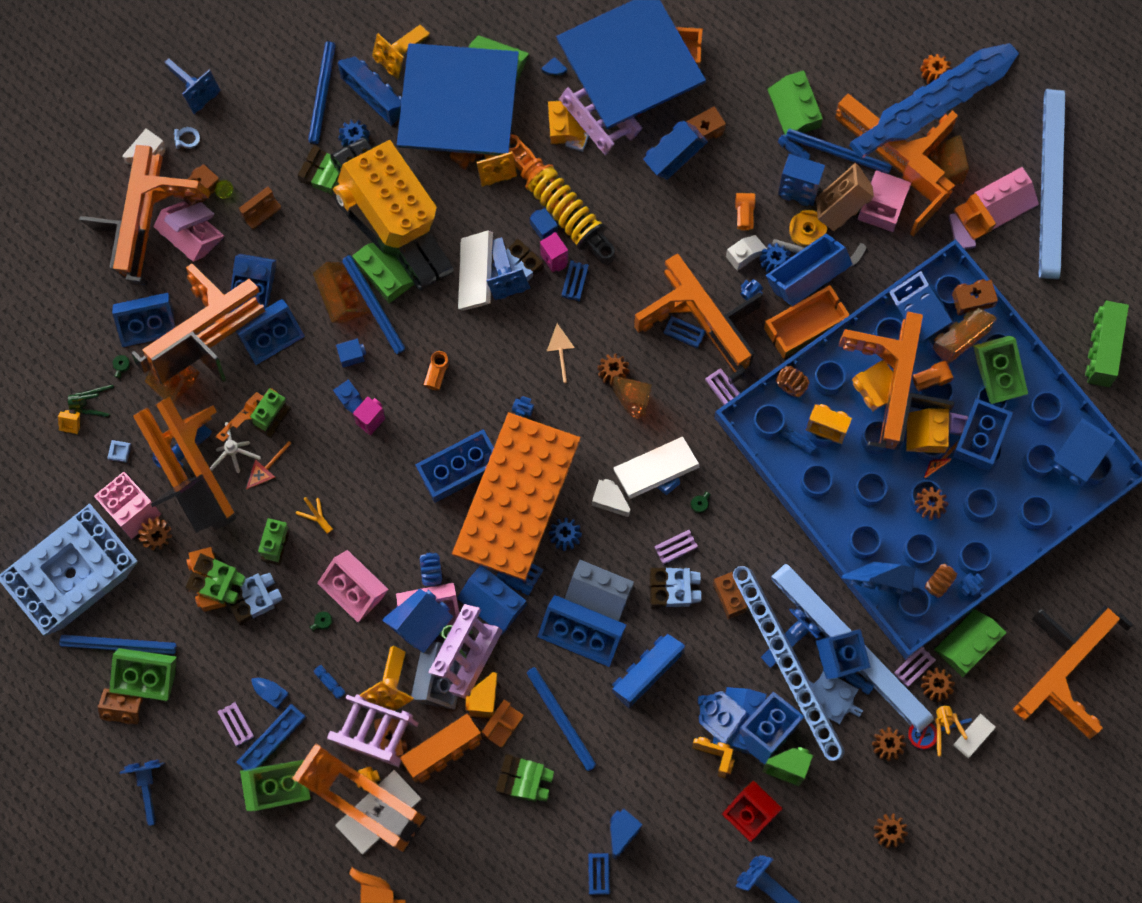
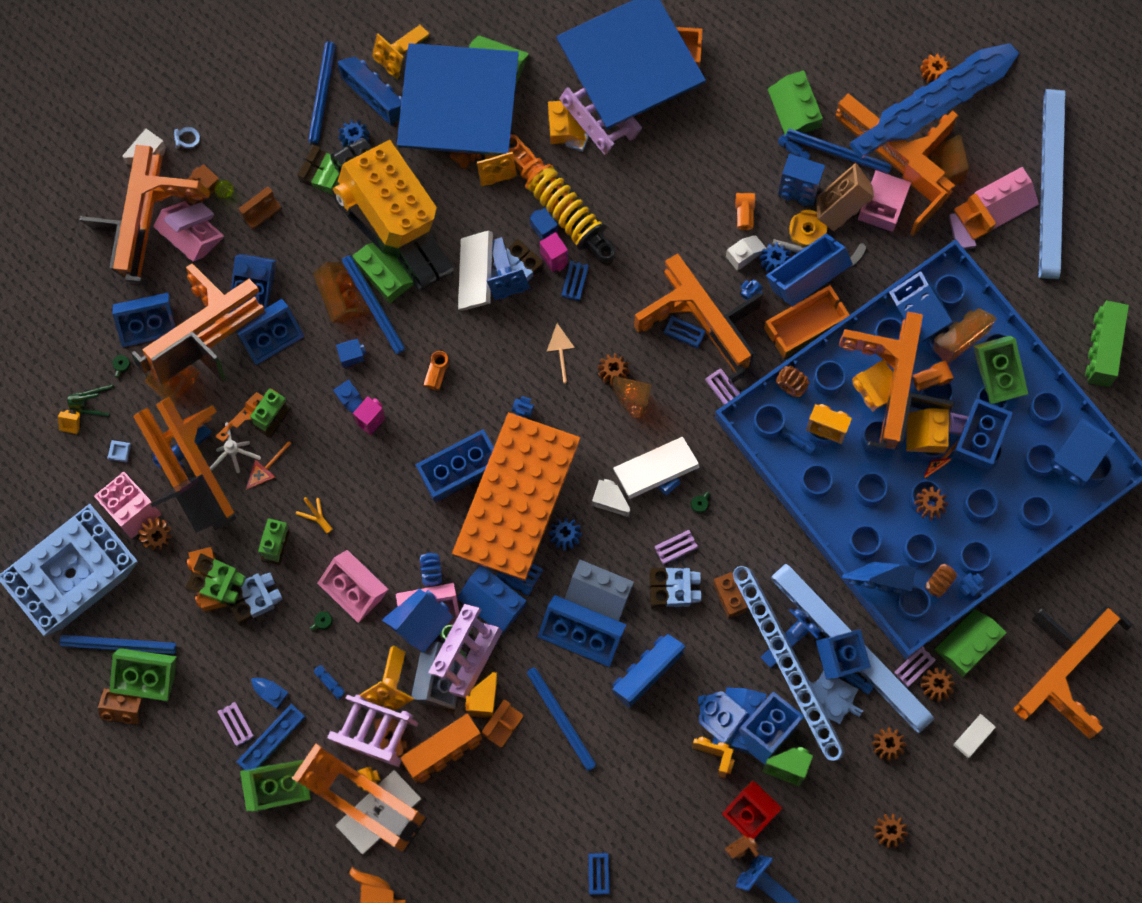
blue piece [120,759,165,826] -> none
blue piece [165,59,221,114] -> none
bright green hips [496,754,554,802] -> none
blue tile [541,57,567,76] -> none
blue slope [610,809,642,860] -> none
blue brick [643,121,708,180] -> none
dark orange brick [686,107,726,141] -> none
piece [908,718,972,750] -> none
light orange plant [935,706,968,757] -> none
dark orange brick [952,279,998,316] -> none
none -> dark orange bracket [724,835,759,859]

